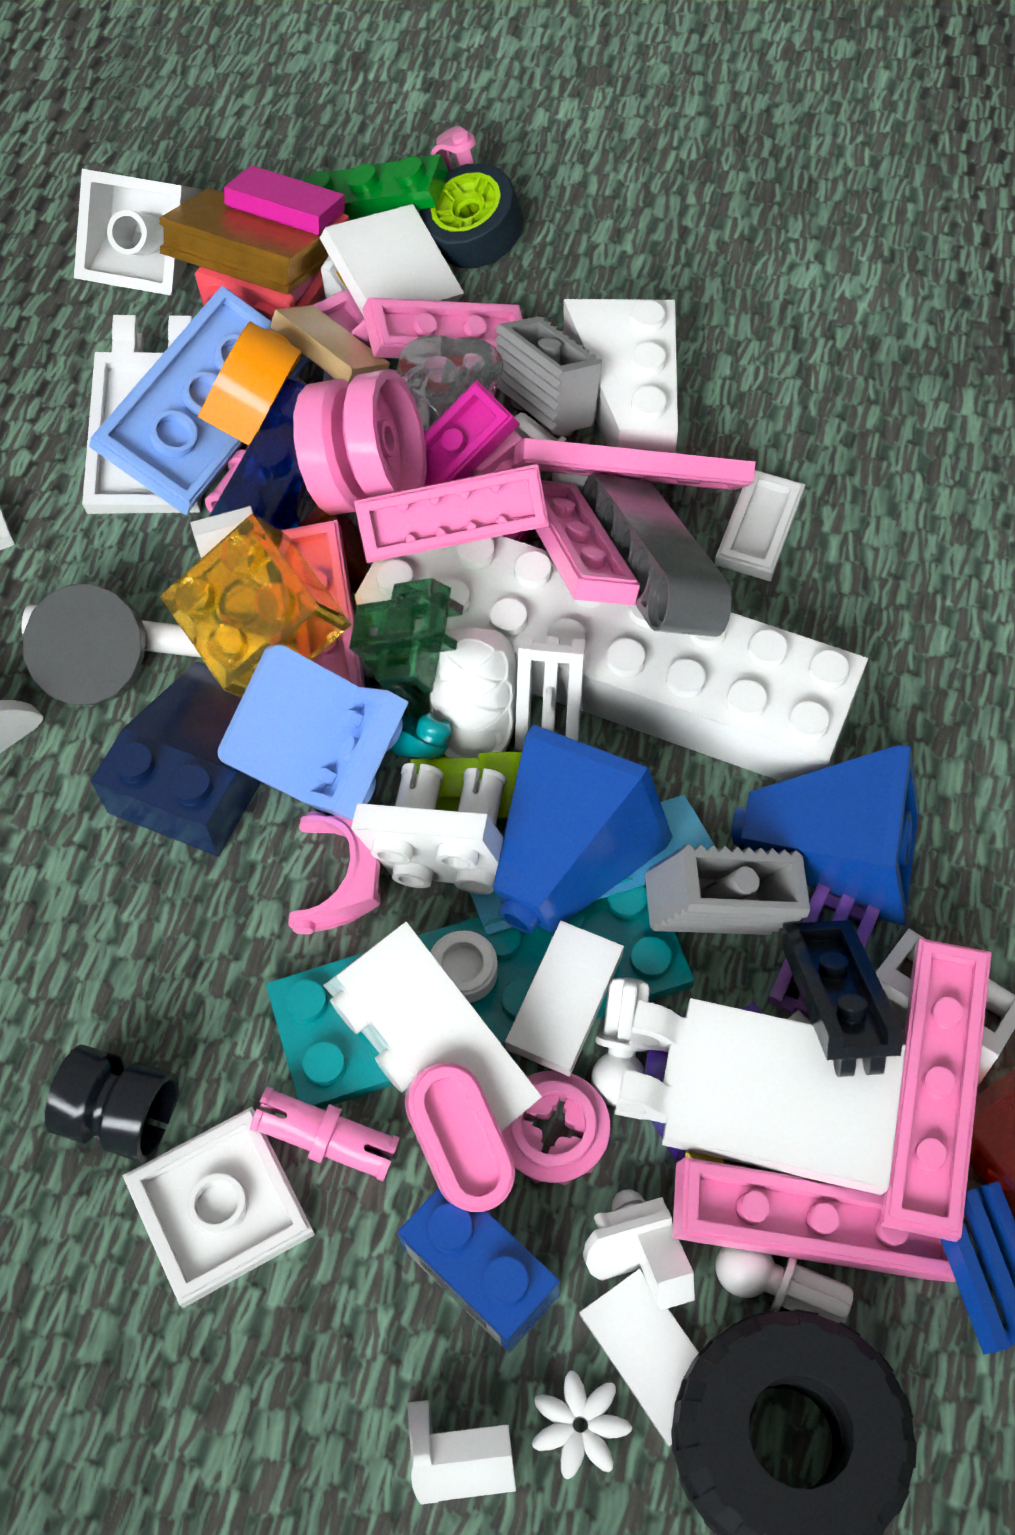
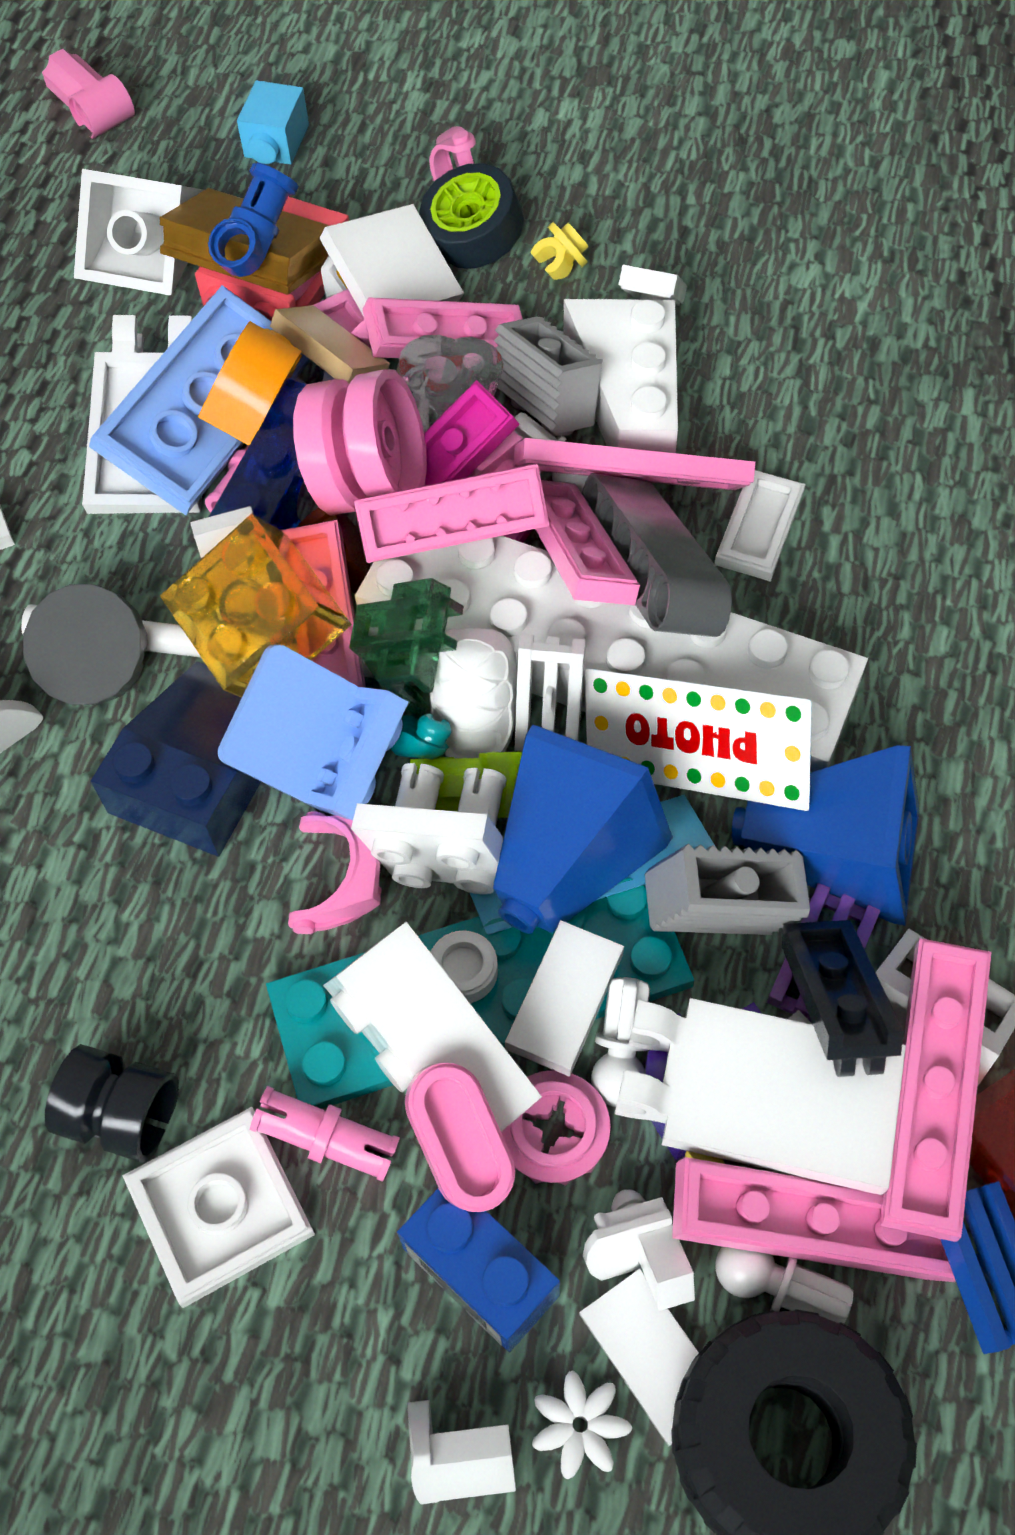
dark pink tile [224,165,345,235] -> none
green plate [303,154,449,220] -> none
none -> bright pink piece [42,49,135,139]
none -> blue connector [208,163,299,277]
none -> medium azure brick [237,80,309,164]
none -> light yellow plate [530,222,589,280]
none -> white sticker [584,668,812,811]
none -> white tile [619,265,687,306]

